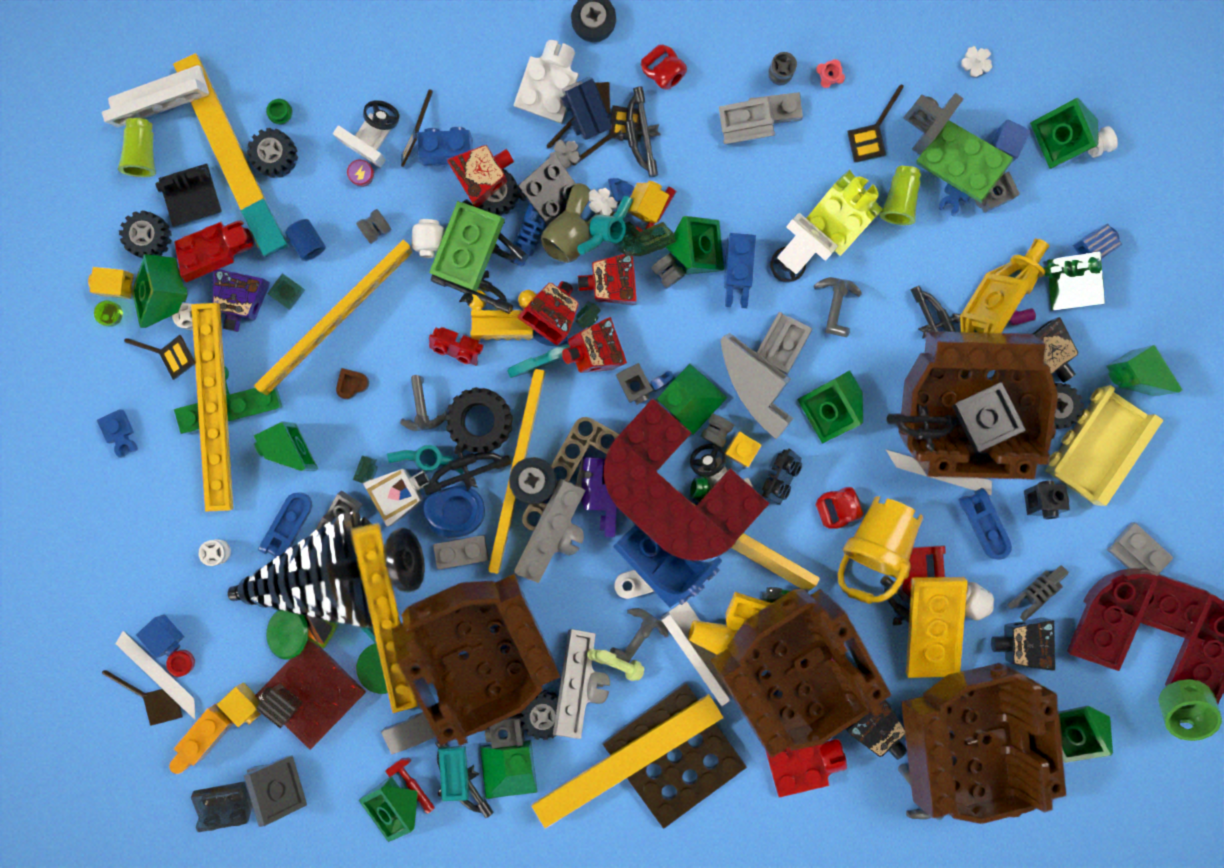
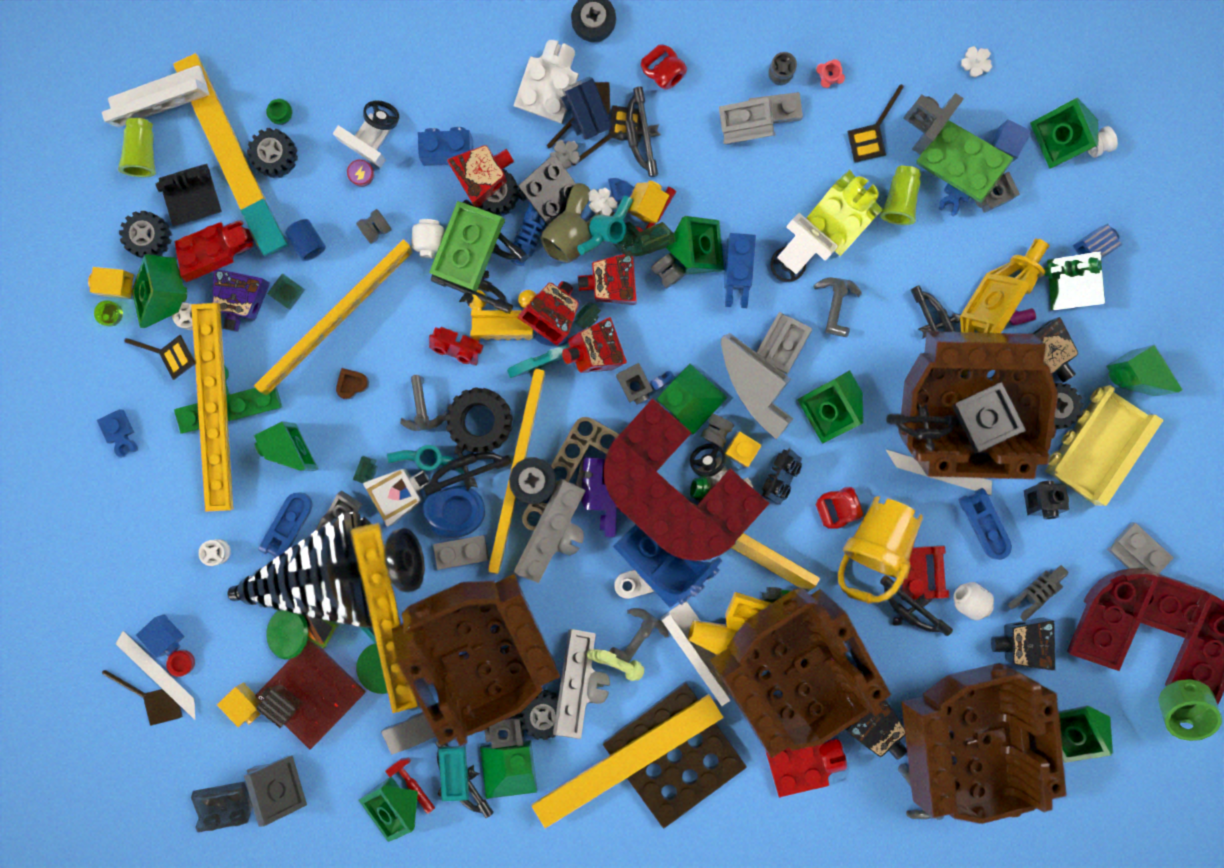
light orange brick [169,703,234,774] -> none
dark brown piece [401,89,433,167] -> none
yellow plate [906,577,968,678] -> none

